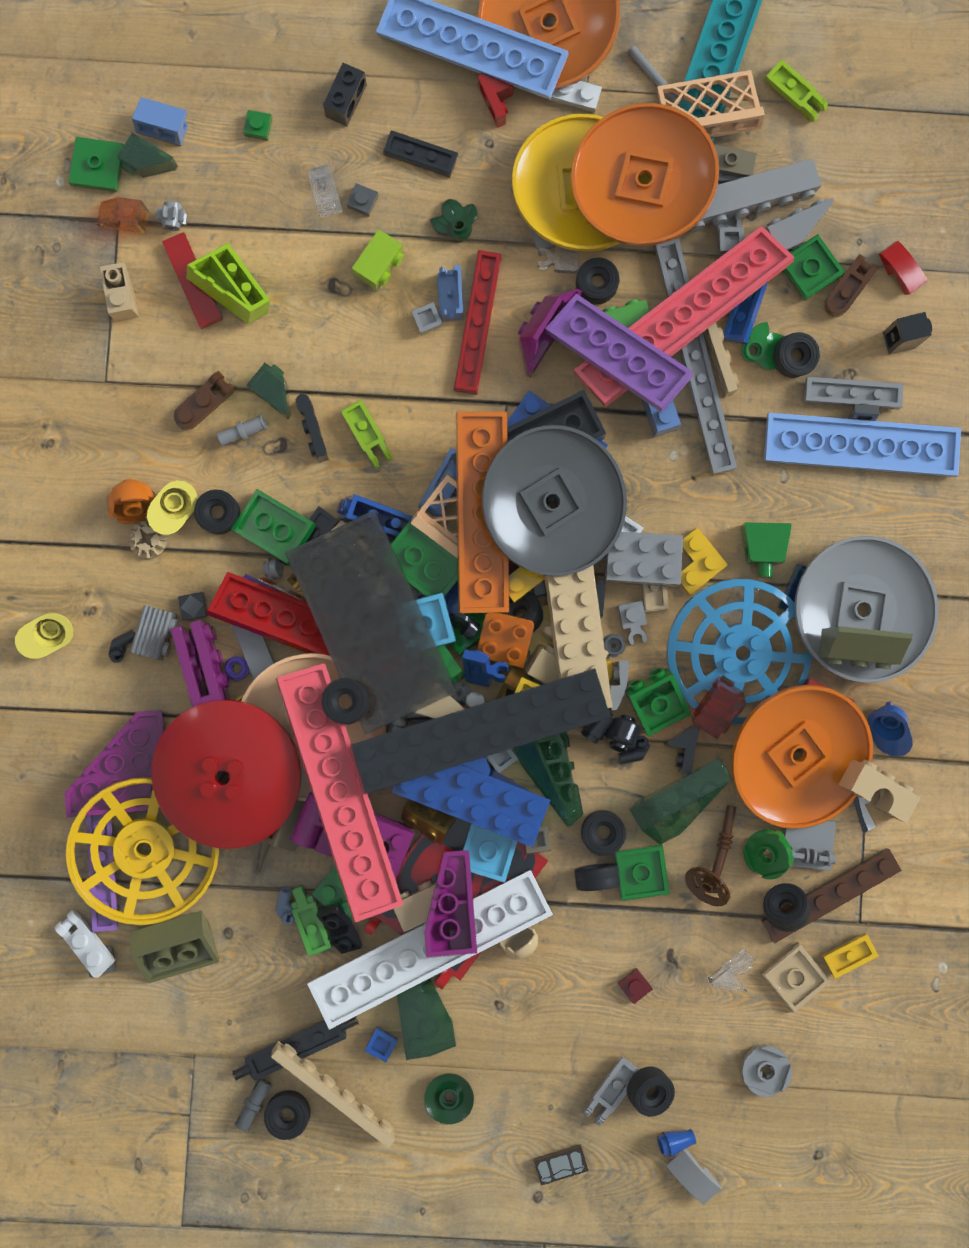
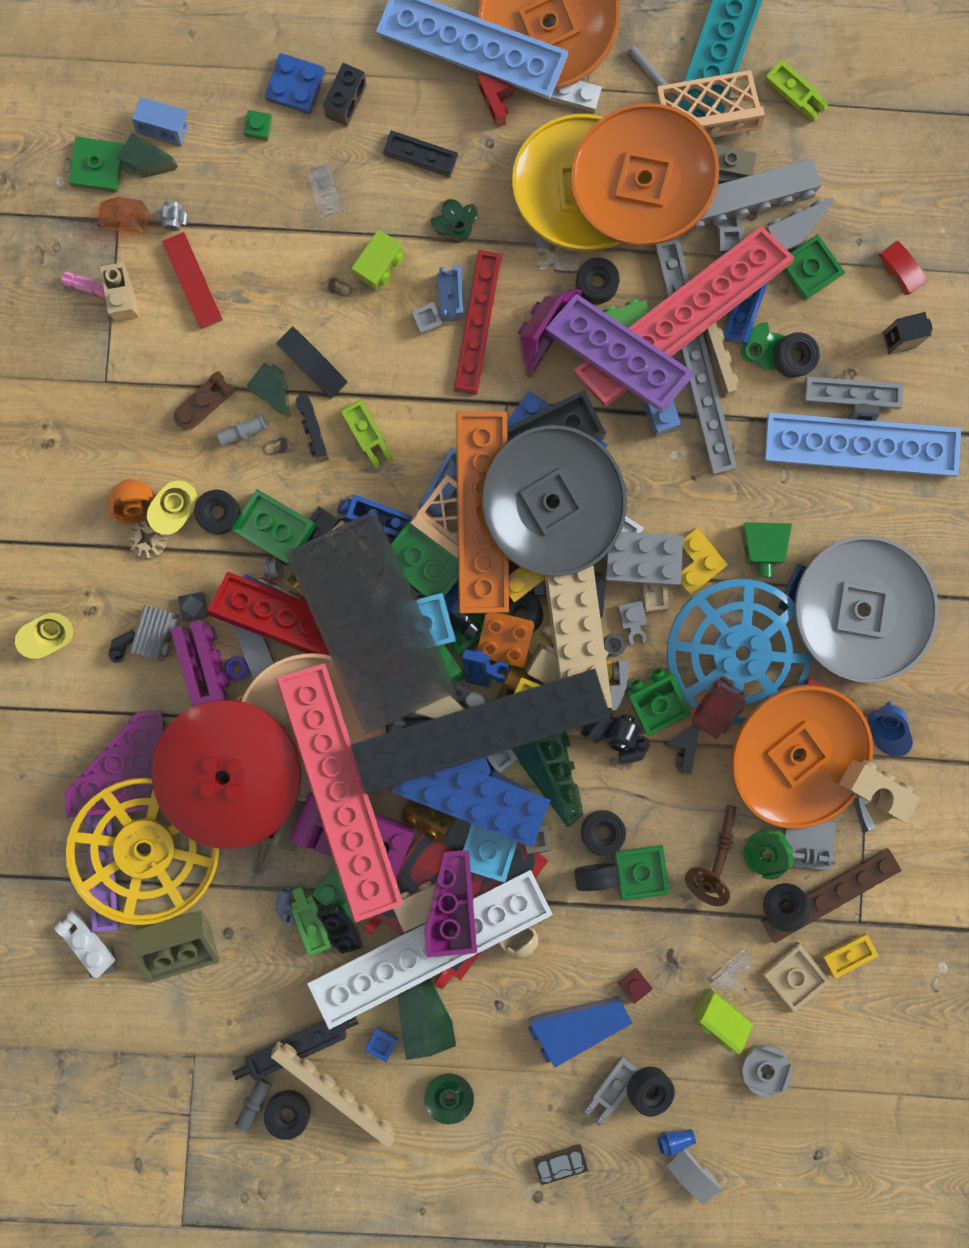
lime wedge [186,243,270,324] -> none
black tyre [321,678,369,725] -> none
dark grey plate [347,183,378,216] -> none
clear green wedge [629,758,732,845] -> none
olive slope [819,626,913,669] -> none
reddish brown plate [825,254,879,317] -> none
none -> bright pink axle [61,272,105,298]
none -> blue plate [265,53,326,115]
none -> black slope [276,326,348,399]
none -> blue slope [528,996,633,1068]
none -> lime slope [692,988,753,1054]

